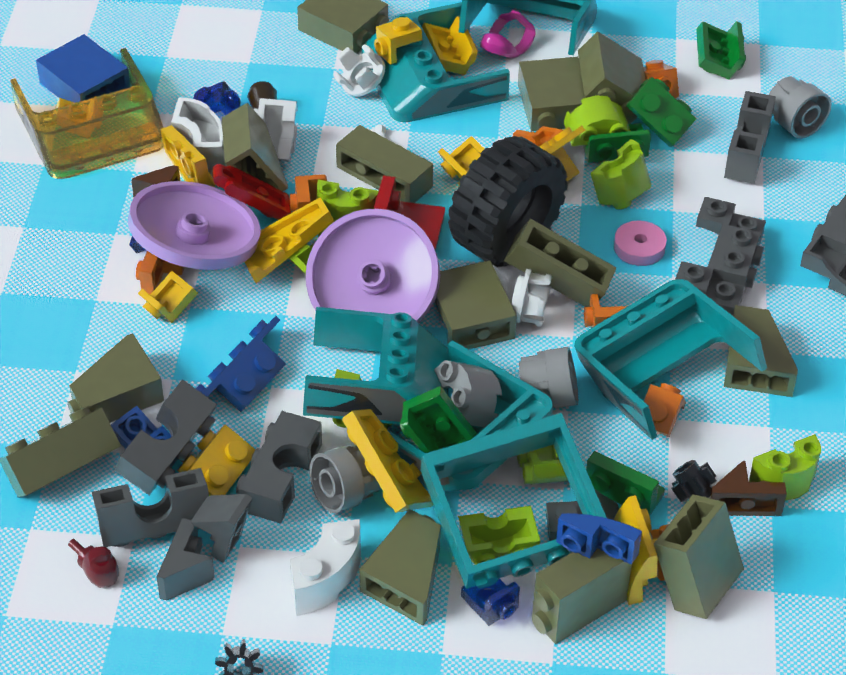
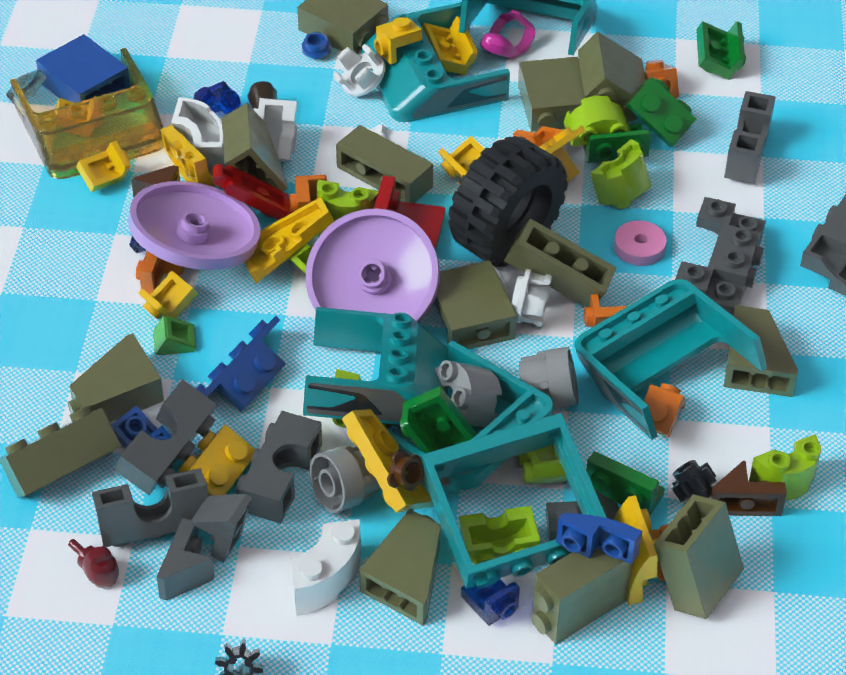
light grey piece [769,76,832,138] -> none
none -> clear smoke tile [6,69,46,104]
none -> yellow bracket [76,141,131,193]
none -> bright green slope [153,315,196,355]
none -> blue plate [302,32,331,59]
none -> reddish brown plate [387,451,424,491]

